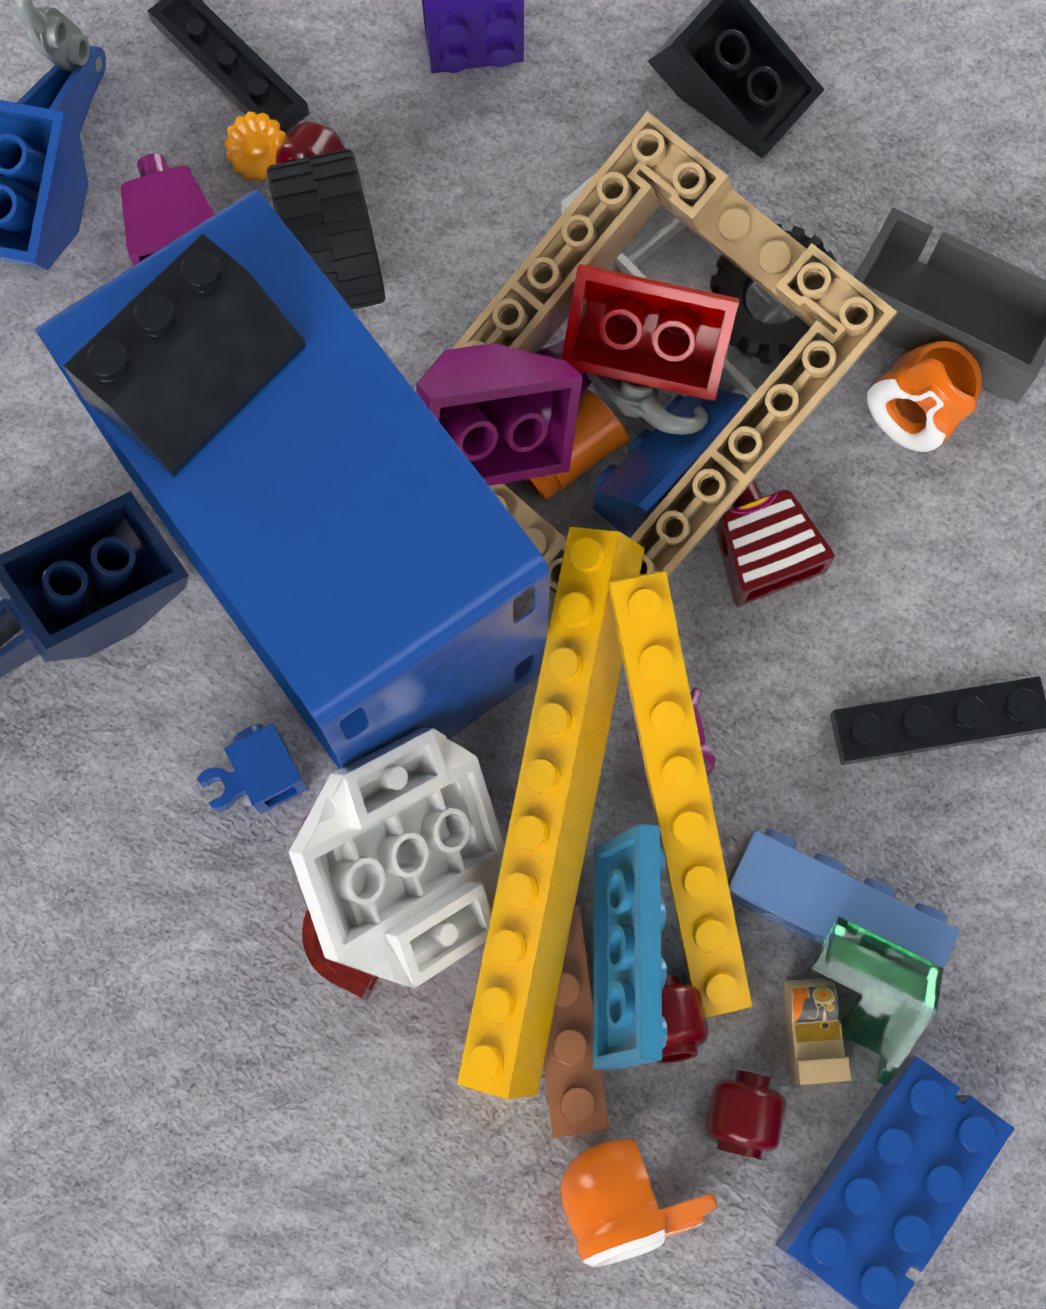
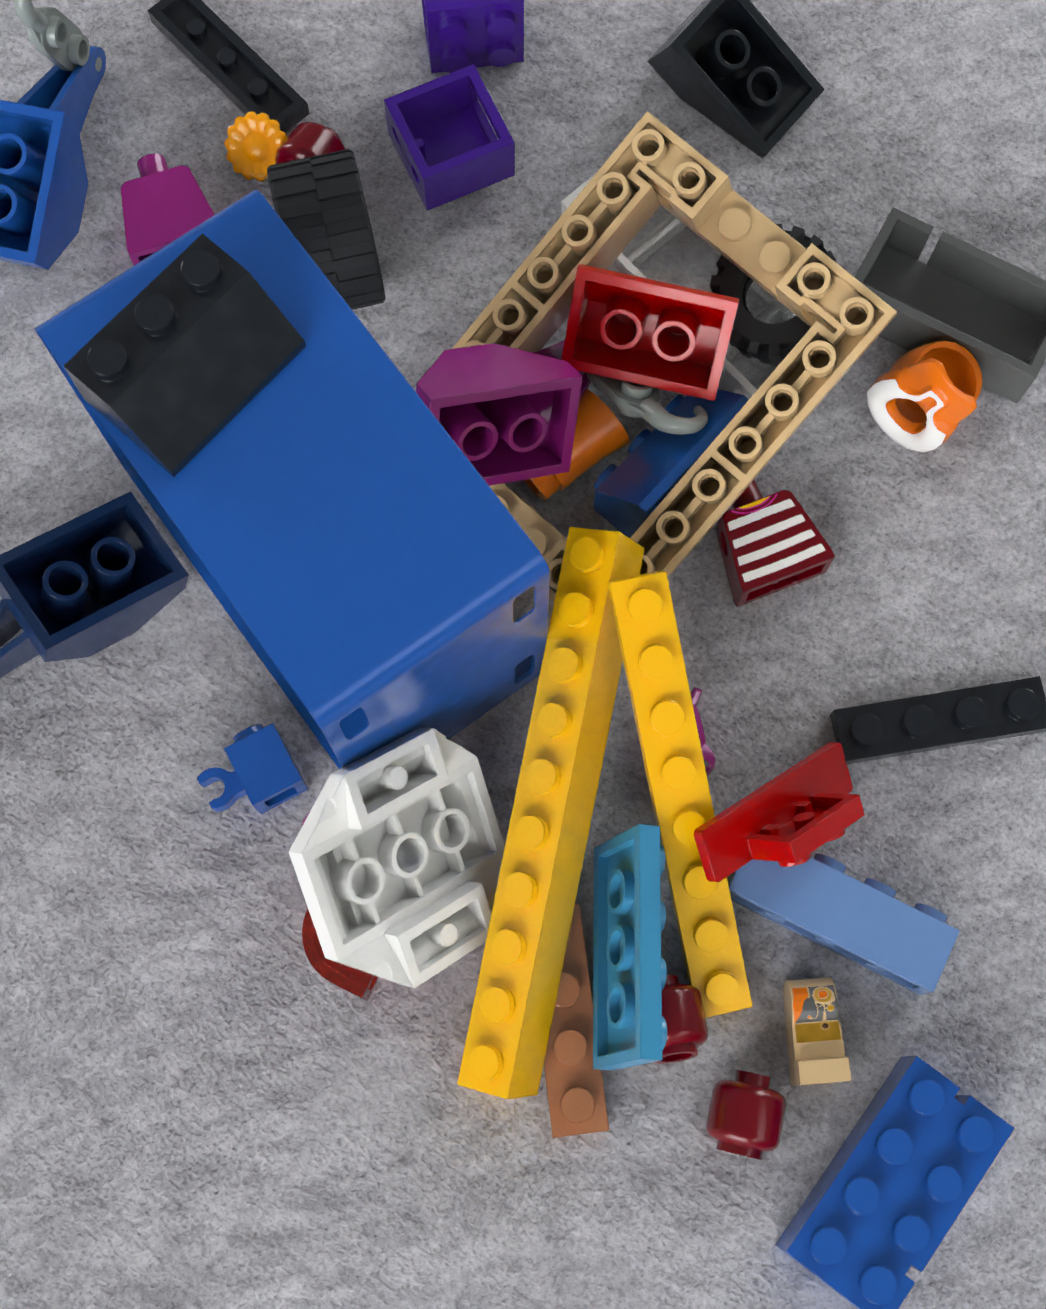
orange piece [560,1139,717,1267] -> none
clear green panel [812,917,944,1087] -> none
none -> dark purple piece [384,64,515,211]
none -> red bracket [694,742,865,882]

